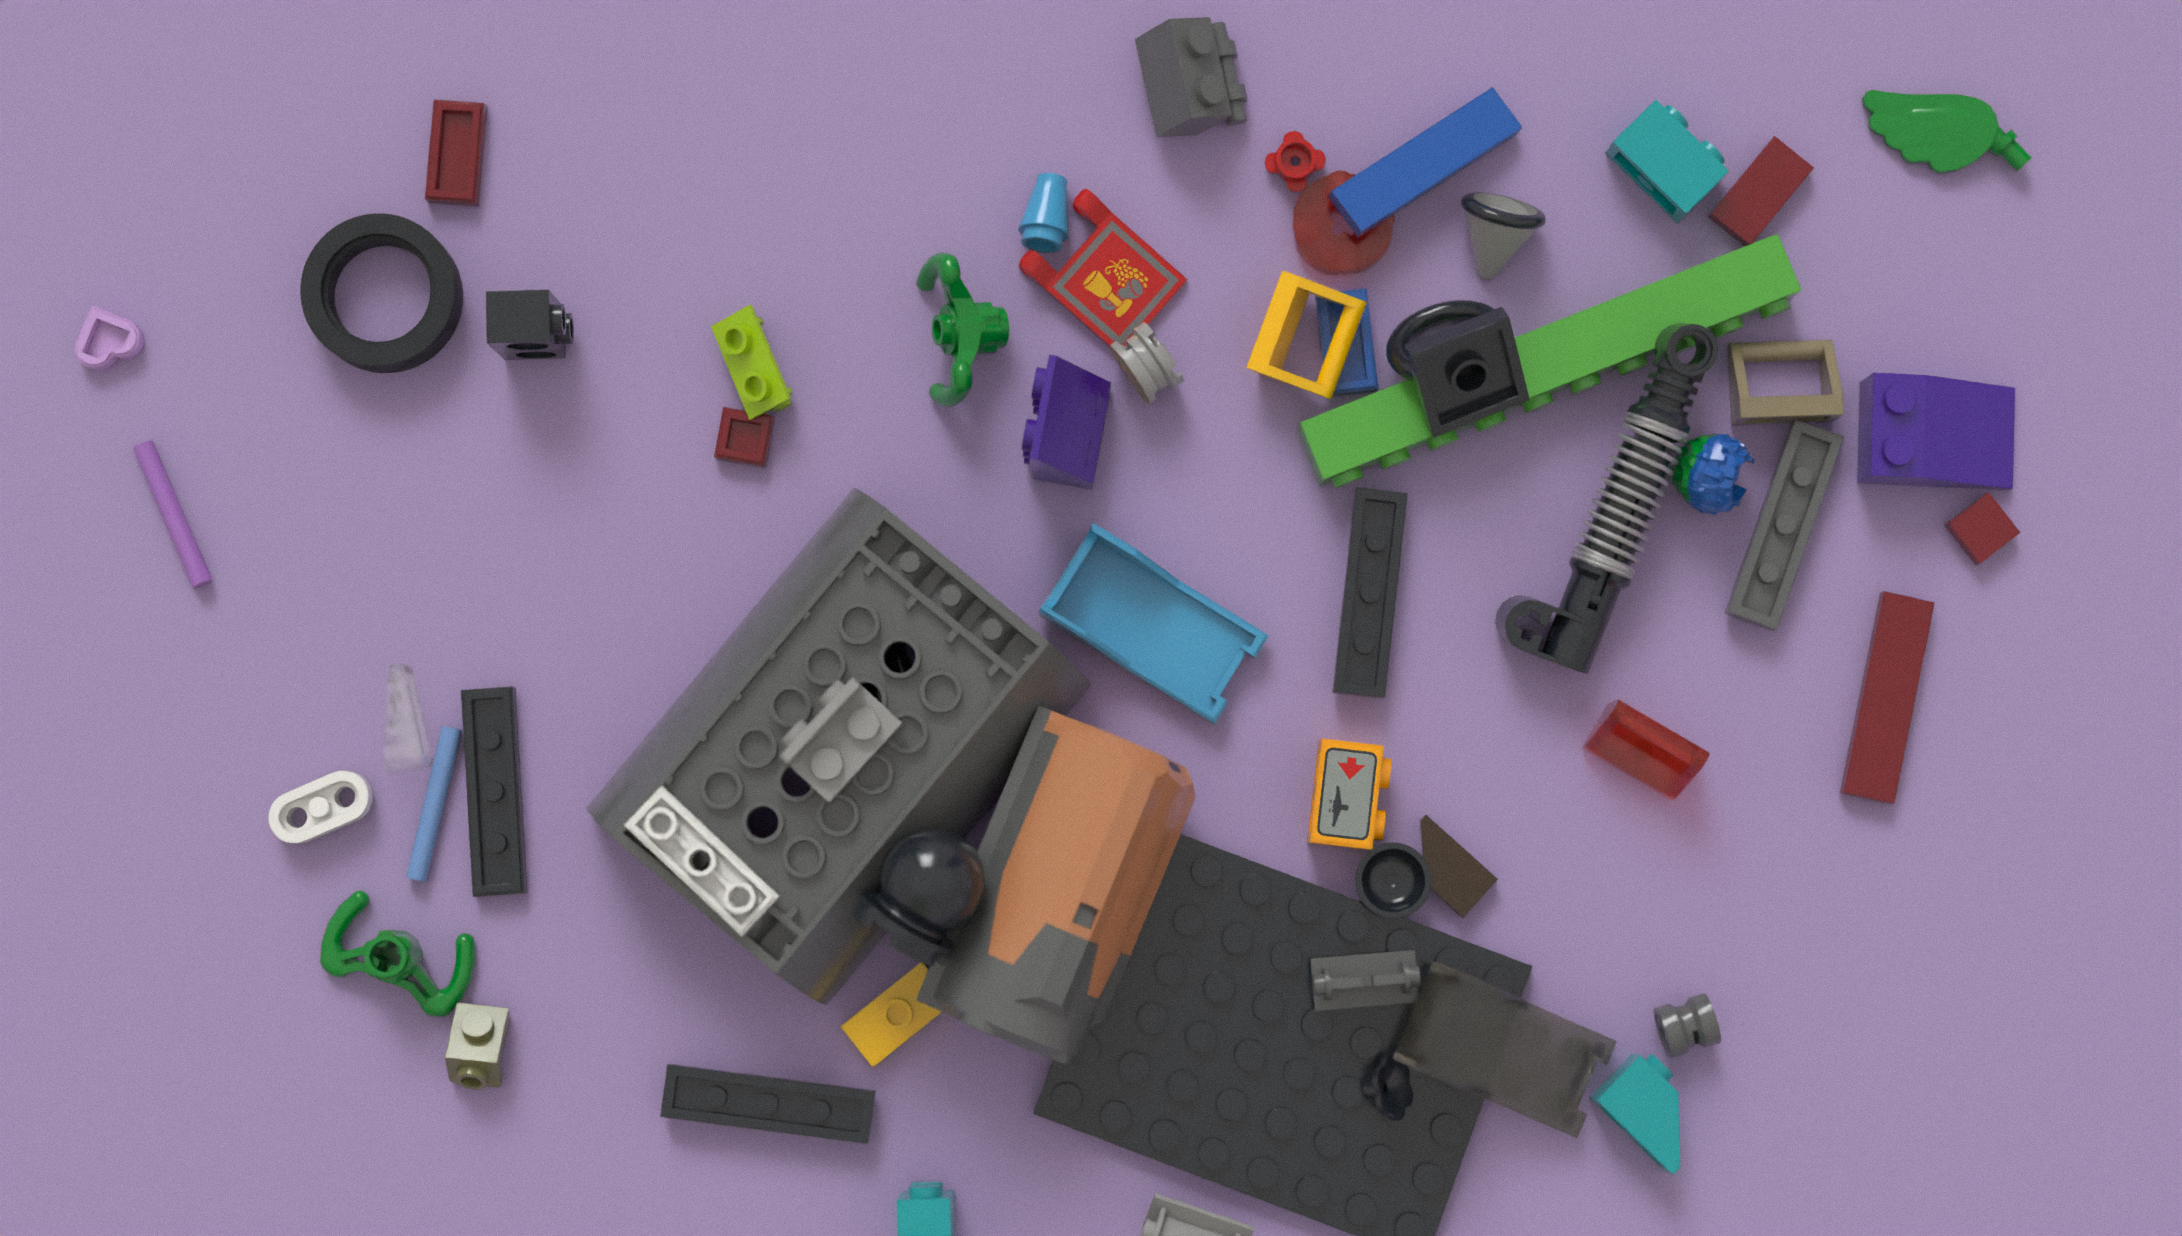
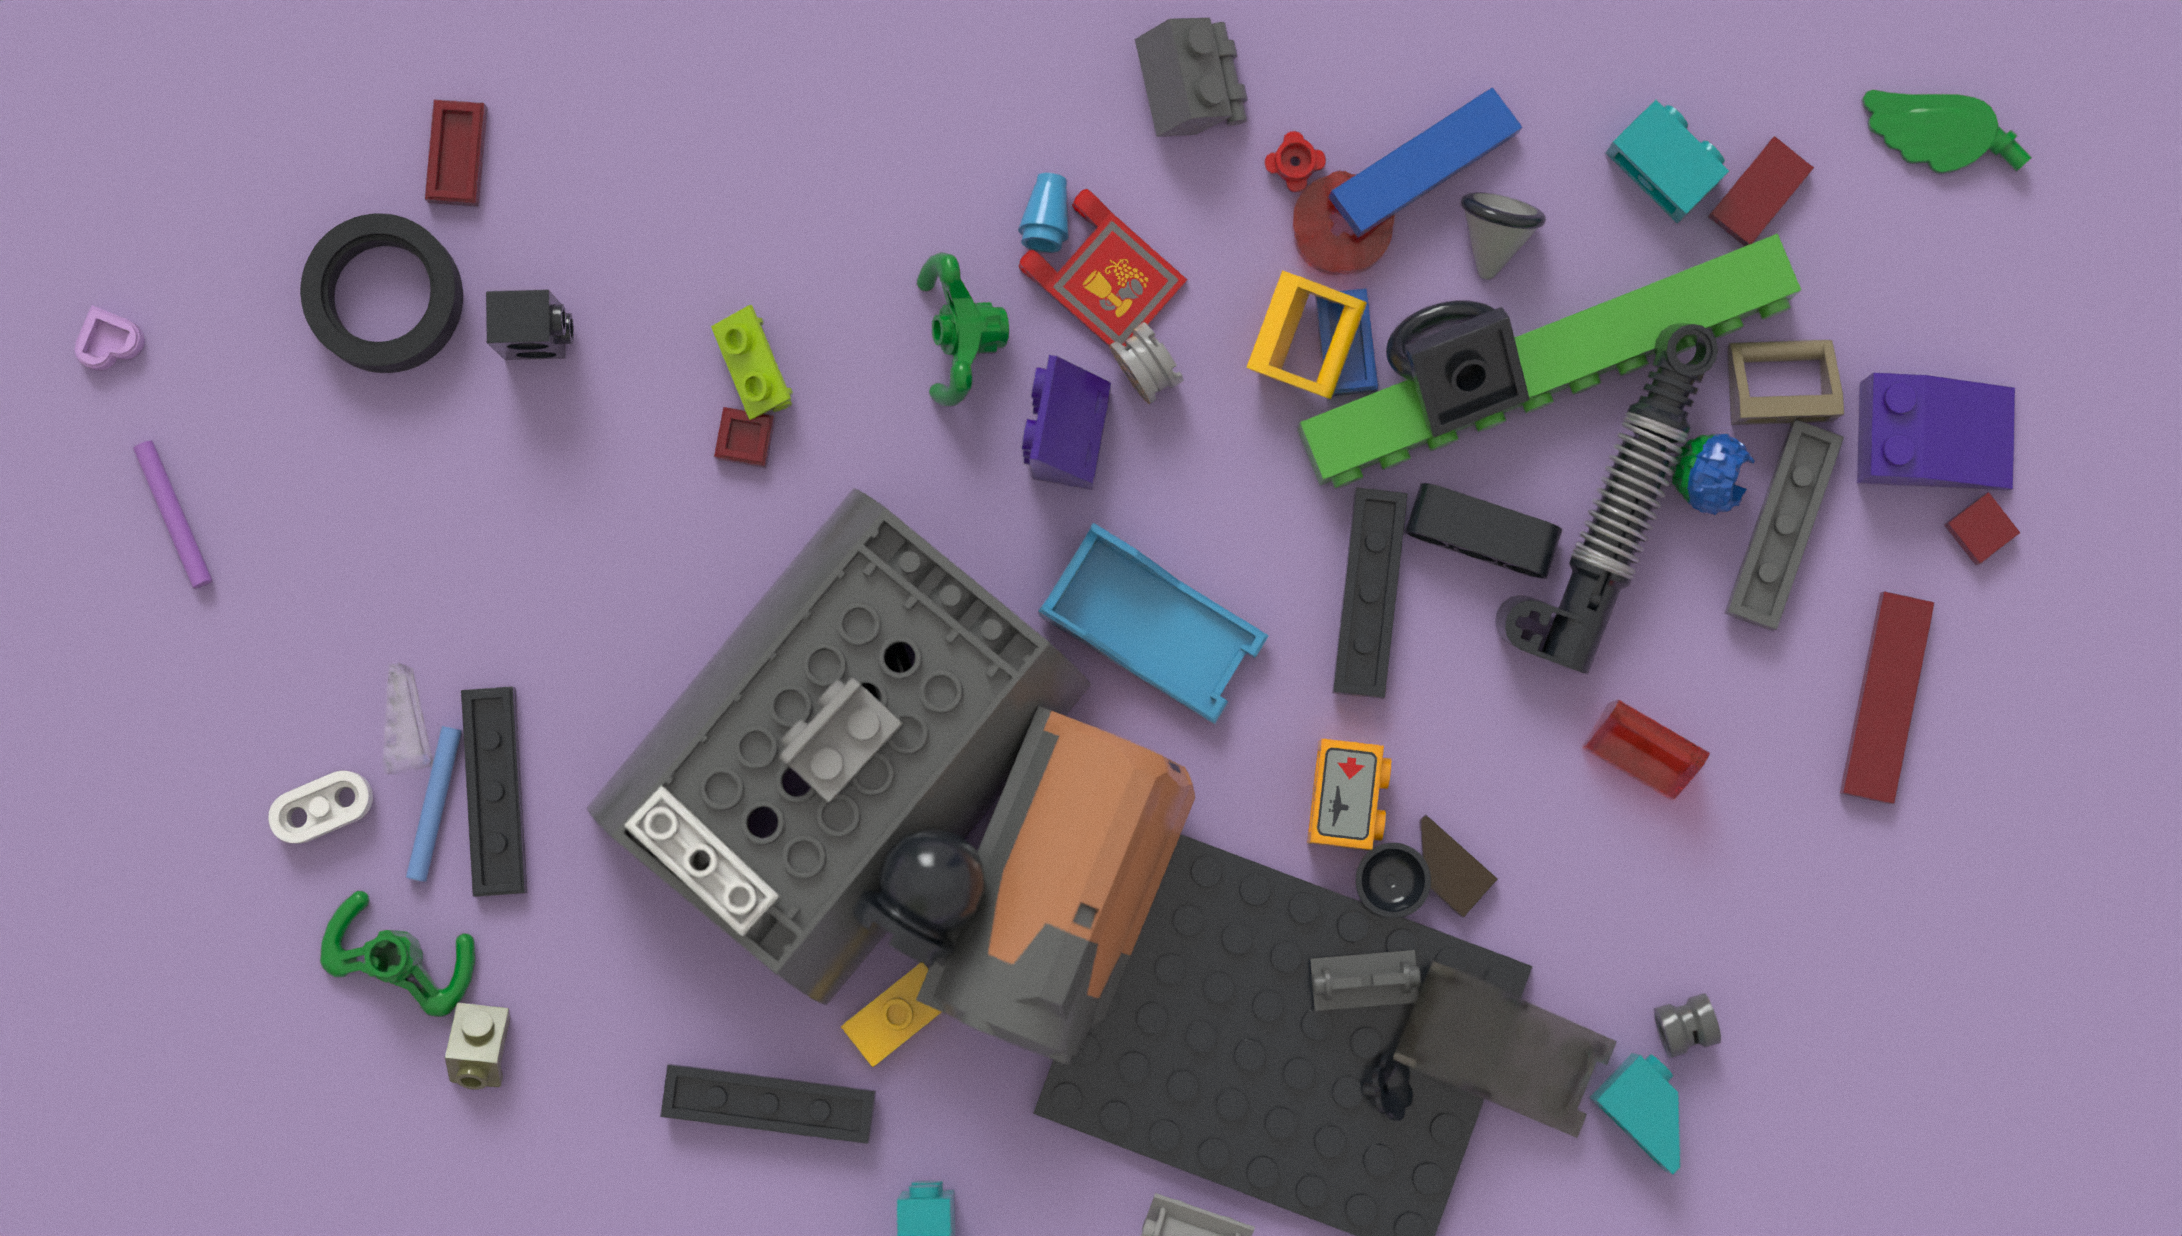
none -> black beam [1405,483,1563,579]

